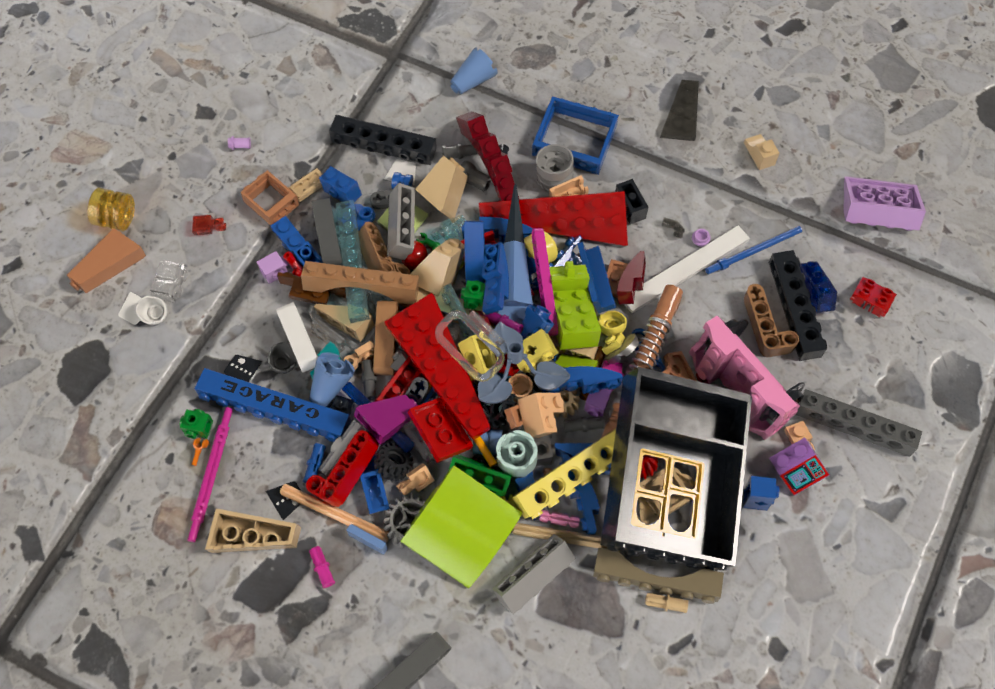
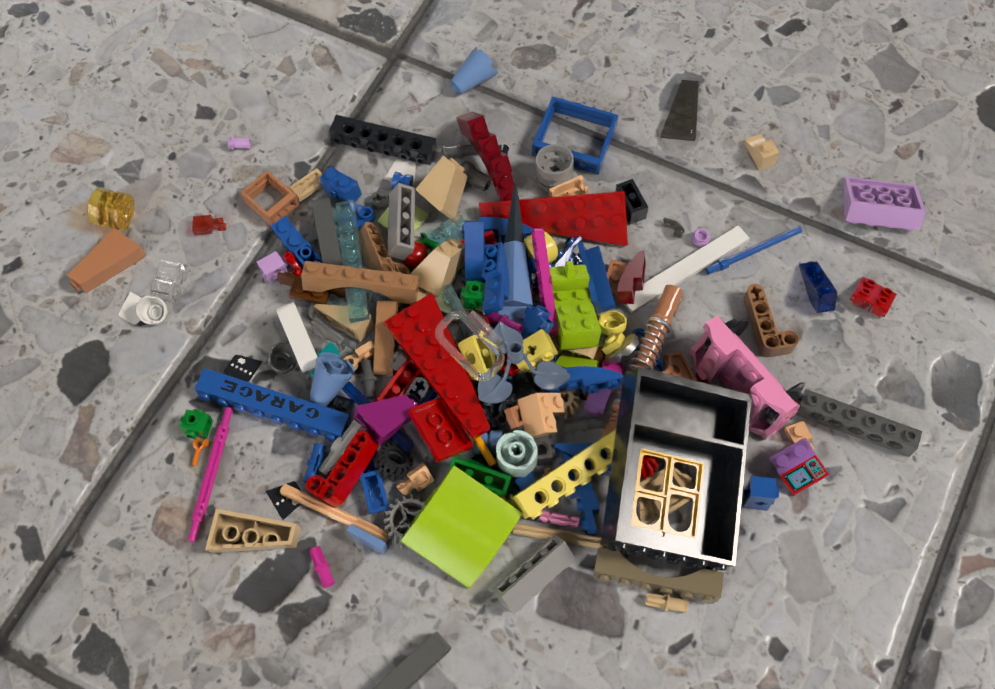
light nougat wheel [508,373,533,406] -> none
black brick [768,250,827,361] -> none

